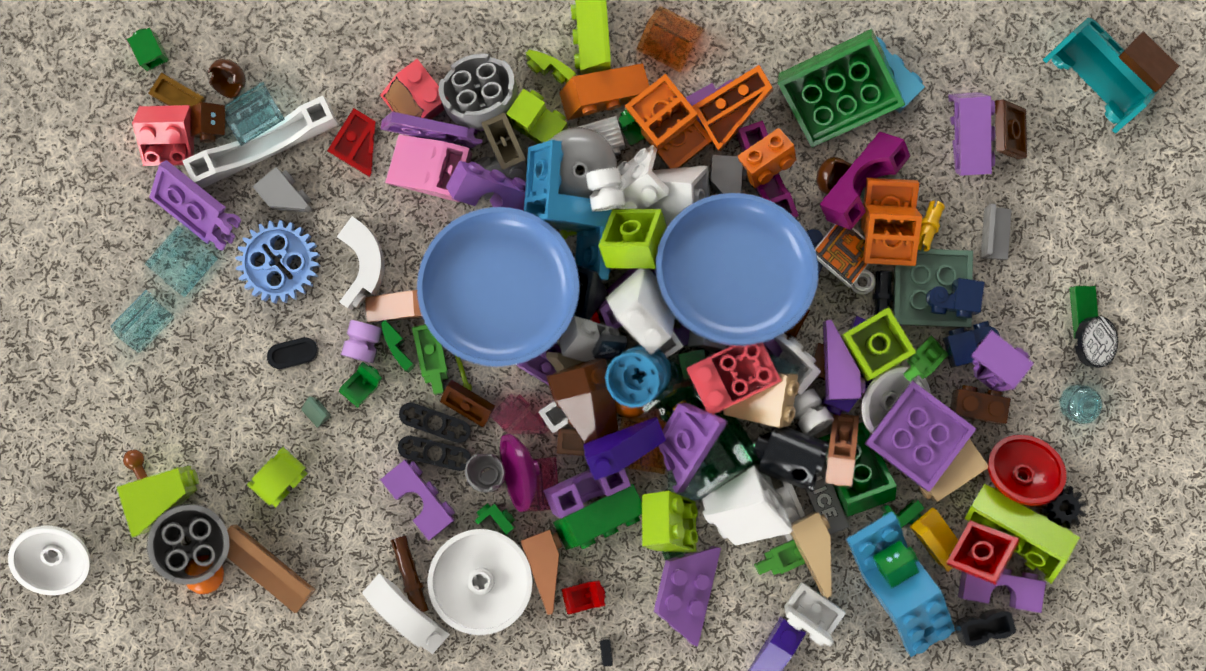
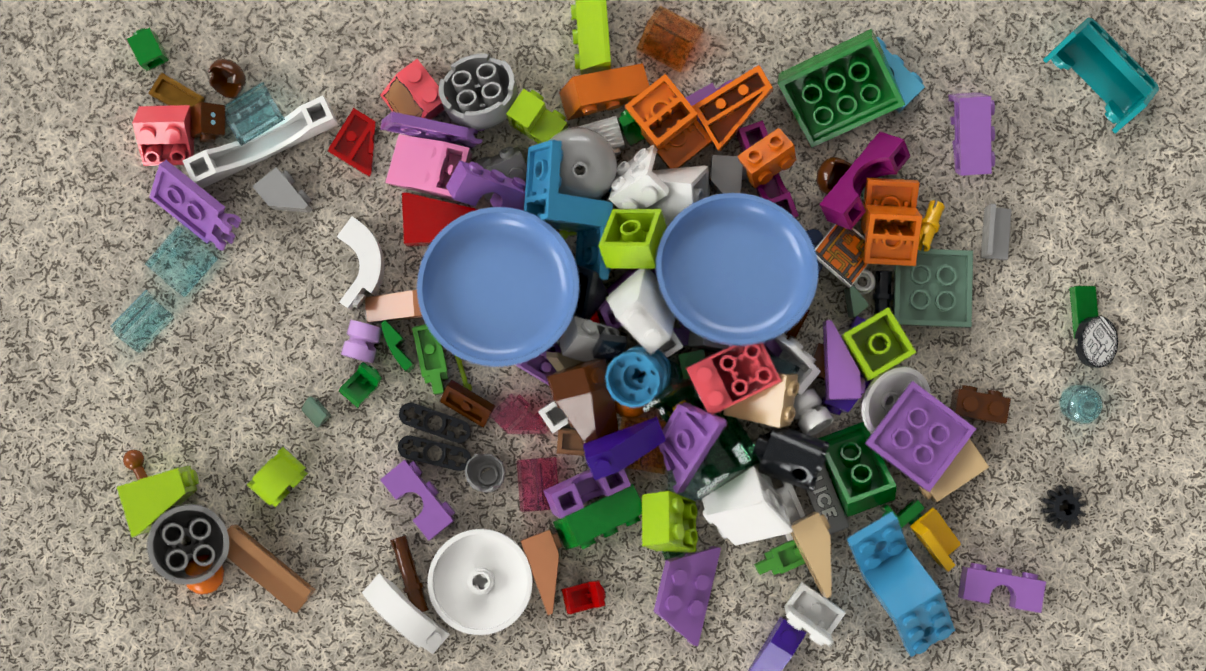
white dish [8,526,91,595] -> none
light blue gear [235,220,320,304] -> none
black tile [267,337,319,370] -> none
green bracket [474,503,516,535] -> none
dark tan slope [481,112,526,170] -> none
magenta dish [500,434,540,512] -> none
lime slope [526,50,576,84] -> none
white wheel [586,168,626,212] -> none
black tile [600,637,613,667] -> none
nougat slope [825,414,859,486] -> none
green brick [873,540,919,588] -> none
bright green hinge [903,335,948,382] -> none
dark blue brick [926,278,985,319] -> none
dark blue brick [943,321,1000,368] -> none
red slope [946,520,1019,585] -> none
black brick [954,609,1017,646] -> none
lime wedge [964,483,1080,584] -> none
medium lavender wedge [972,330,1034,392] -> none
red dish [988,435,1067,506] -> none
reddish brown tile [995,99,1027,159] -> none
reddish brown tile [1119,31,1179,93] -> none
none -> red slope [402,192,479,247]
none -> sand green slope [844,286,869,318]

